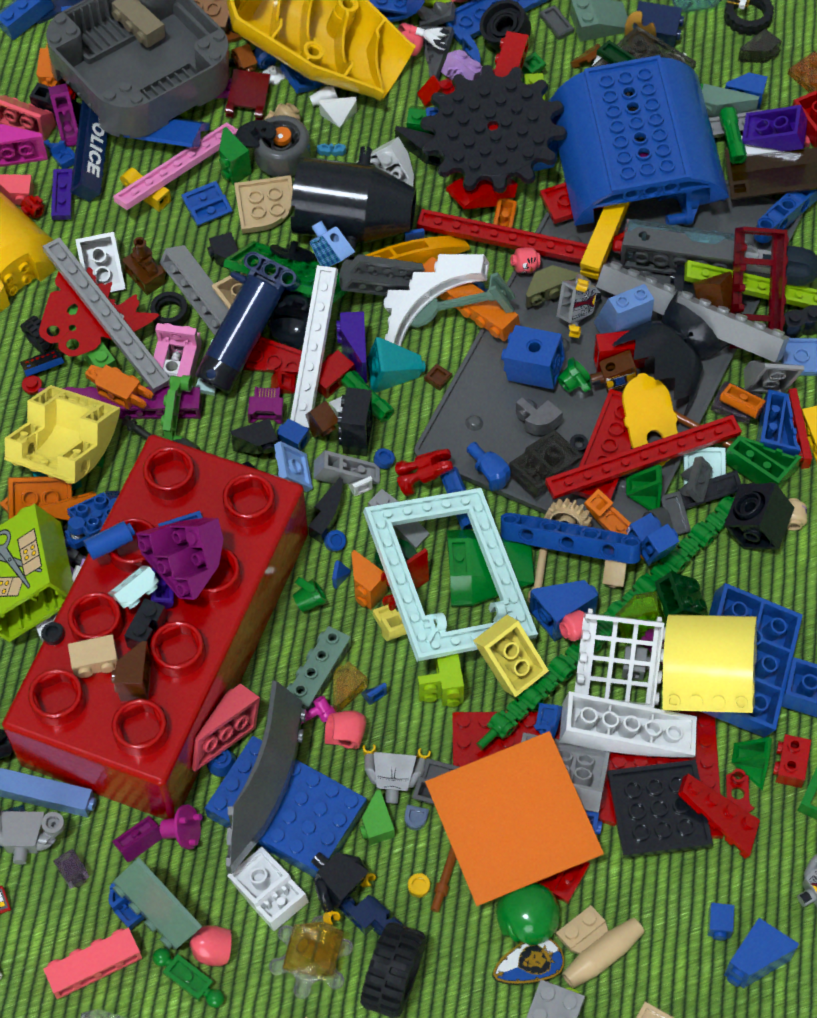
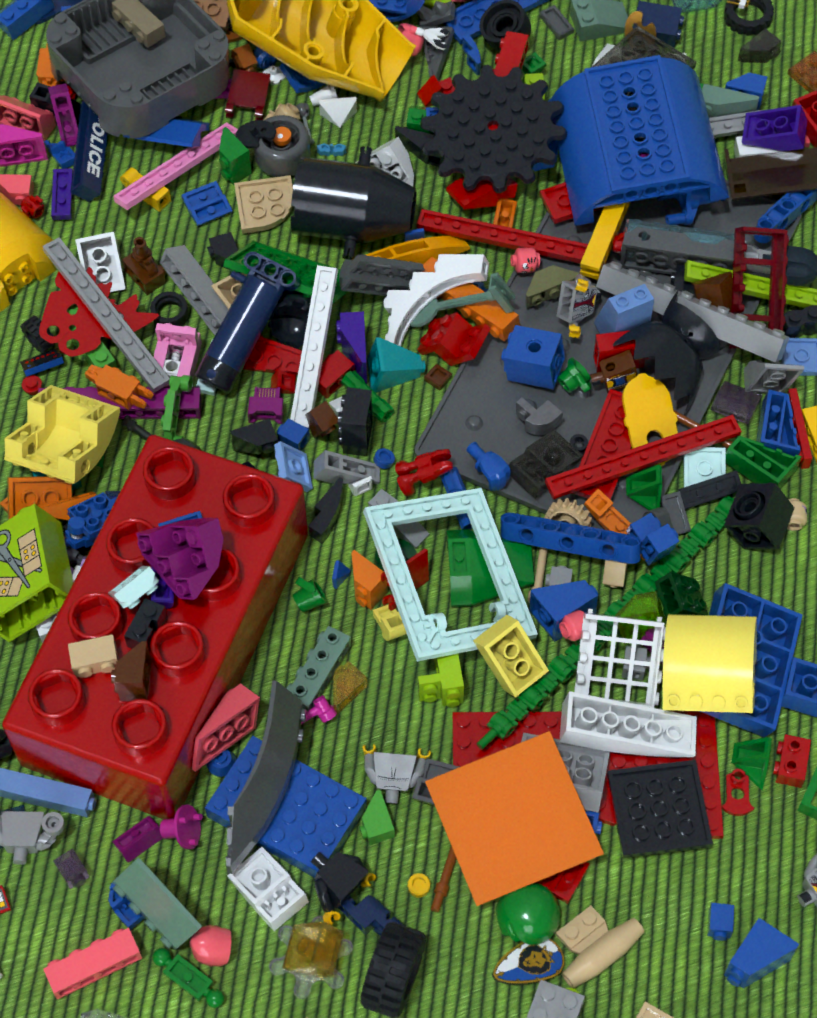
black tile [41,622,65,645] -> none
blue brick [83,521,136,560] -> none
black piece [270,241,315,262] -> none
light blue torso [310,220,355,267] -> none
blue tile [324,530,346,552] -> none
coral piece [324,710,367,749] -> none
blue slope [361,683,387,705] -> none
sand blue tile [404,805,429,830] -> none
lavender brick [441,49,482,80] -> none
blue slope [534,703,562,739] -> none
dark orange tile [570,44,601,68] -> none
dark green tile [596,40,637,64] -> none
red wing [678,773,760,859] -> none
dark grey tile [679,456,713,503] -> none
green axle [719,107,747,164] -> none
orange brick [719,383,766,419] -> none
none -> dark grey hinge [296,103,314,145]
none -> red bracket [417,312,491,366]
none -> light grey brick [545,566,573,586]

